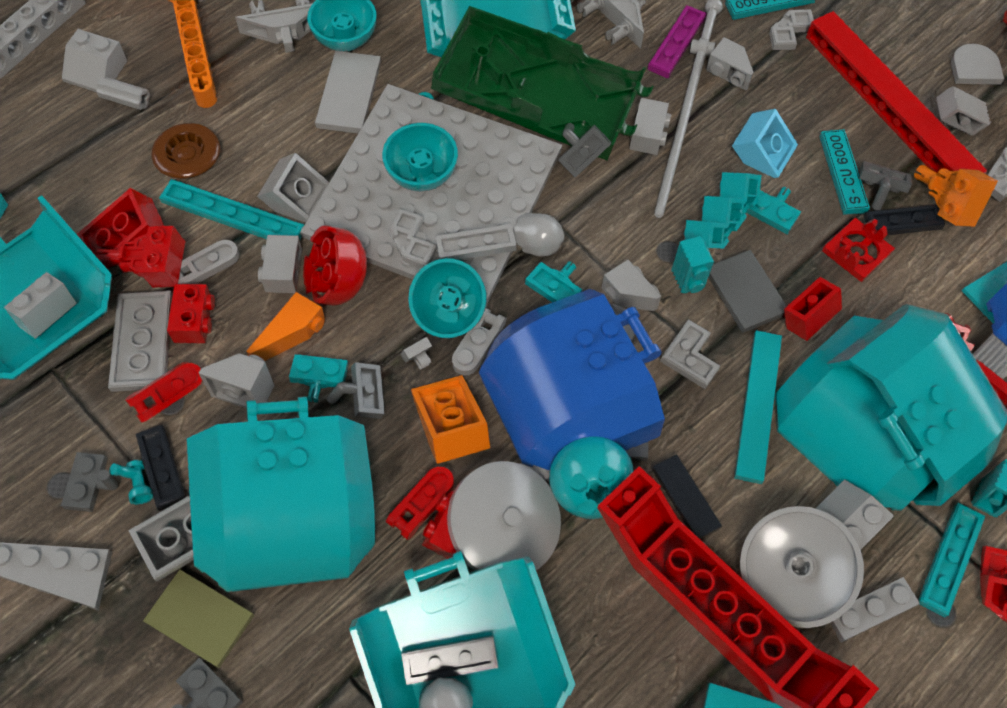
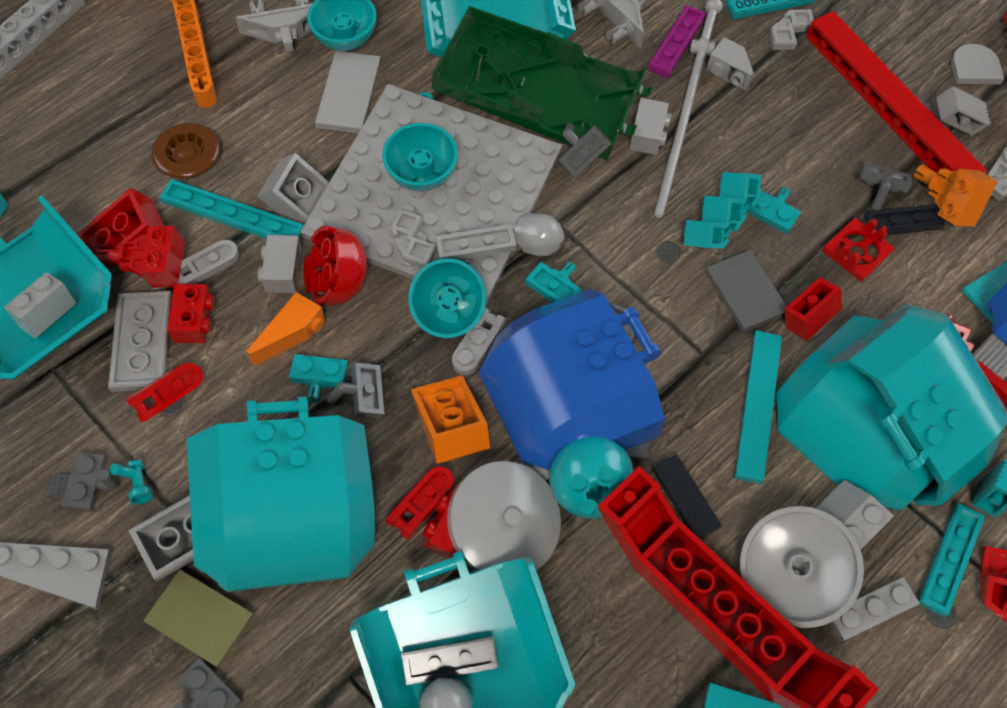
light grey slope [62,29,127,92] -> none
light grey axle [96,77,150,110] -> none
black tile [135,424,186,511] -> none
light grey slope [199,353,275,408] -> none
light grey tile [400,337,432,370] -> none
light grey slope [601,260,661,311] -> none
light grey tile [660,319,720,389] -> none
teal brick [671,236,714,293] -> none
medium azure slope [732,109,798,178] -> none
teal tile [819,129,870,215] -> none

